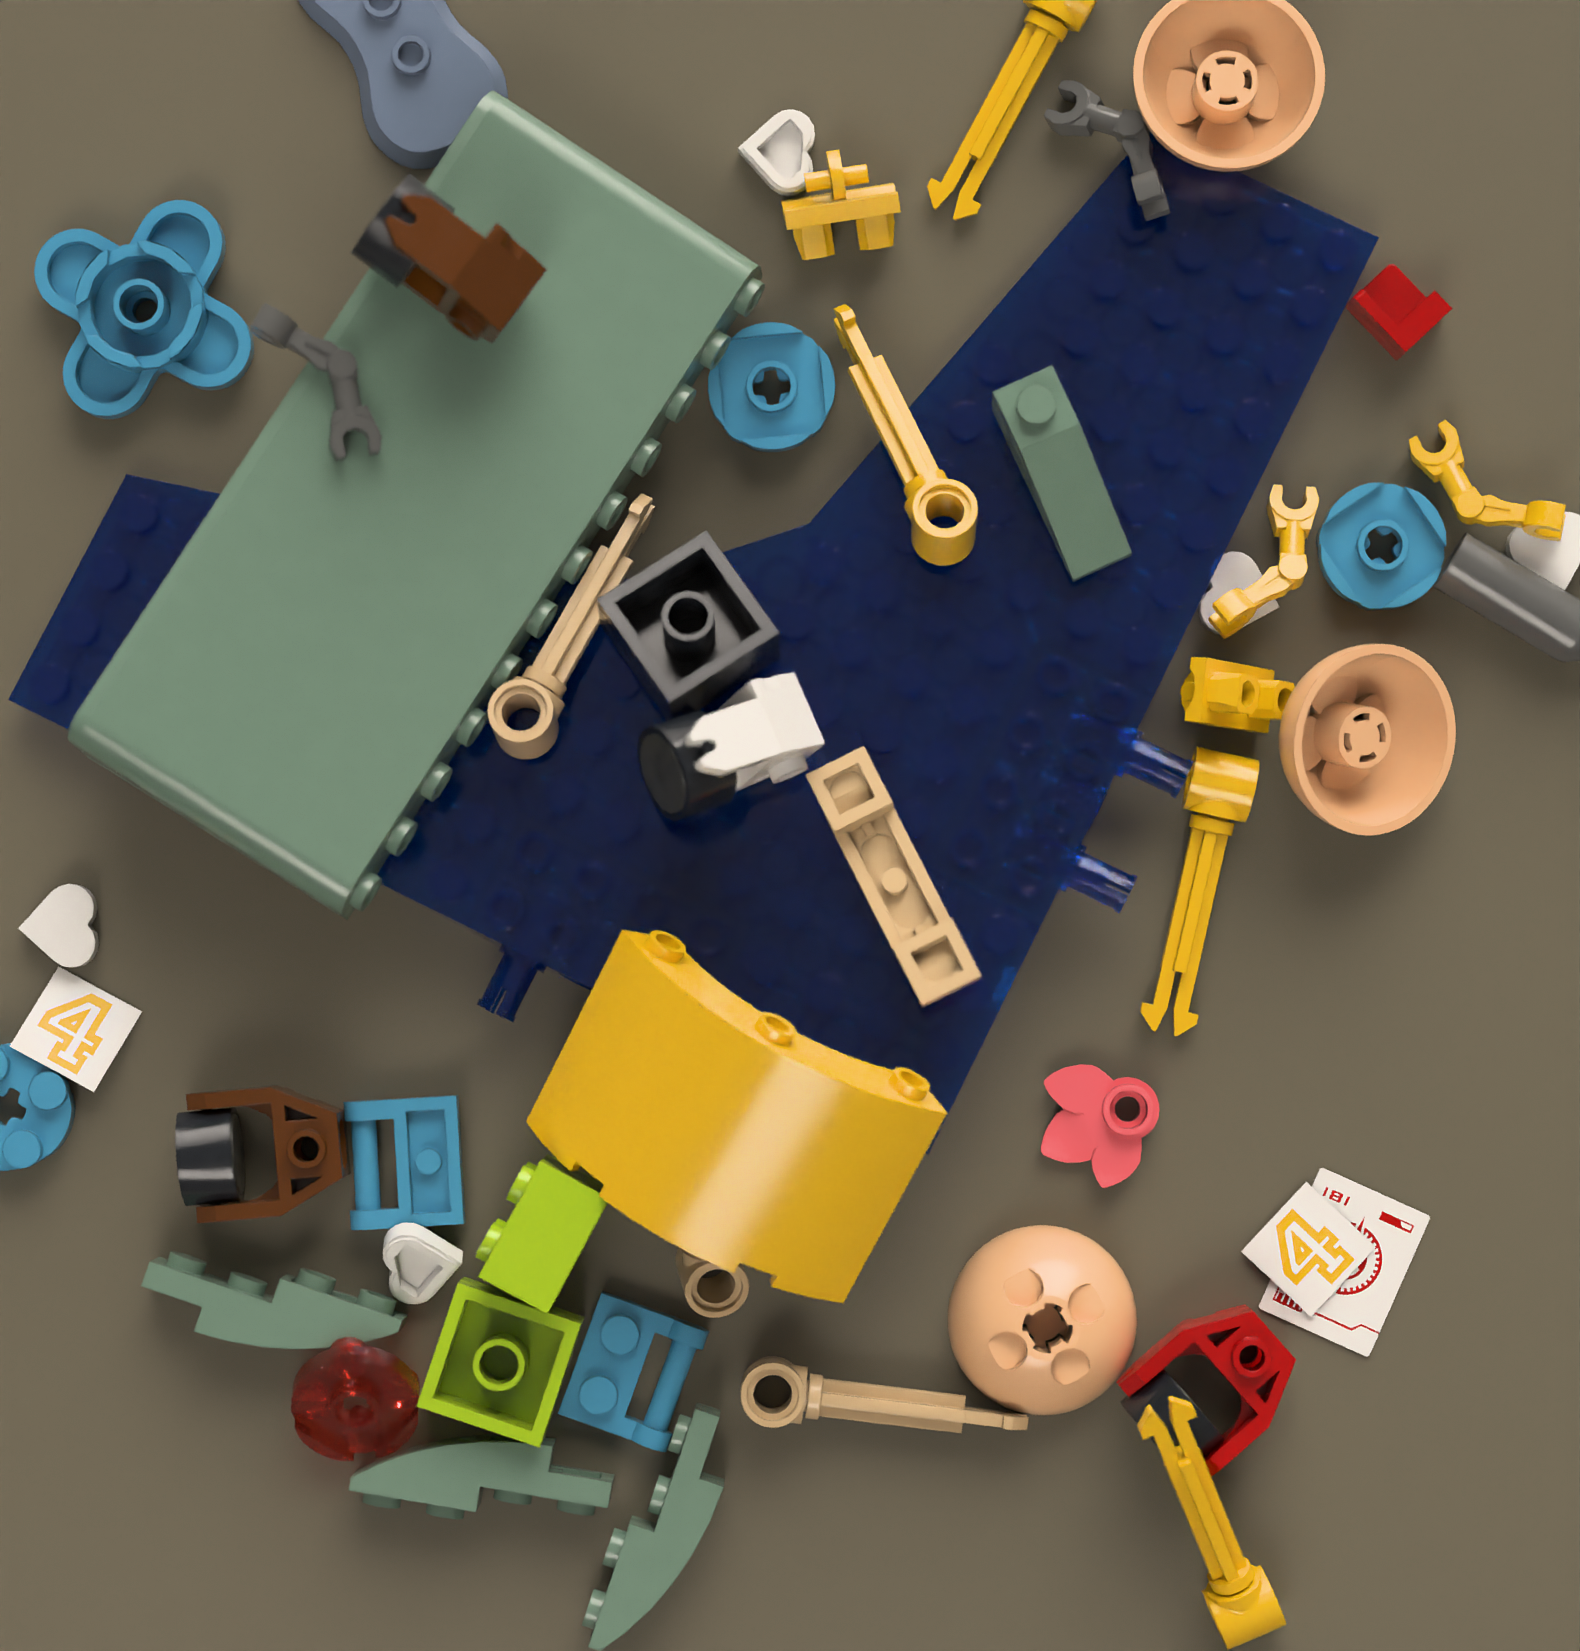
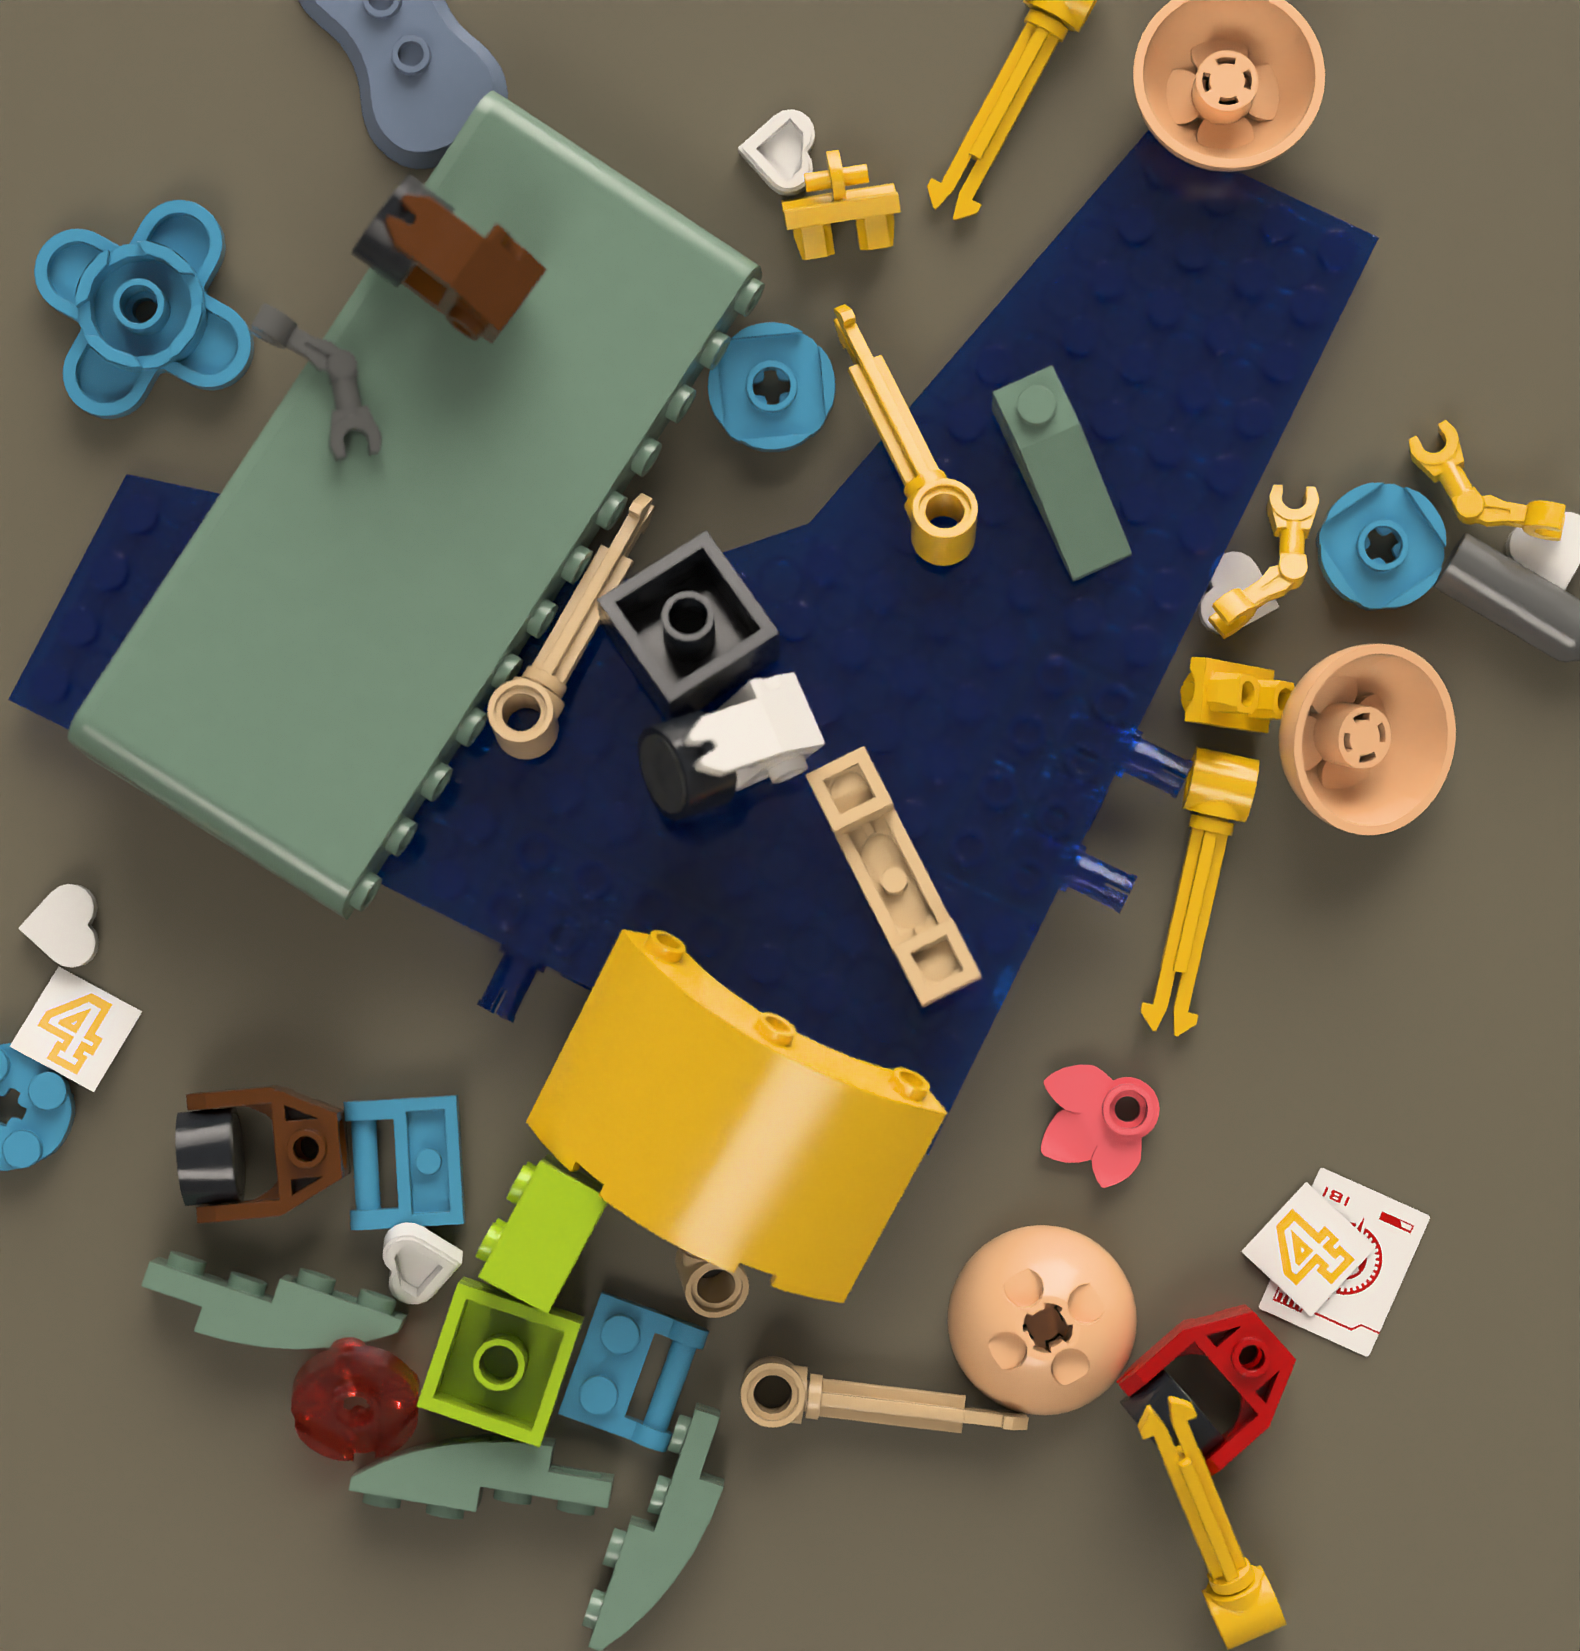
dark grey piece [1044,80,1171,221] -> none
red panel [1344,264,1452,361] -> none

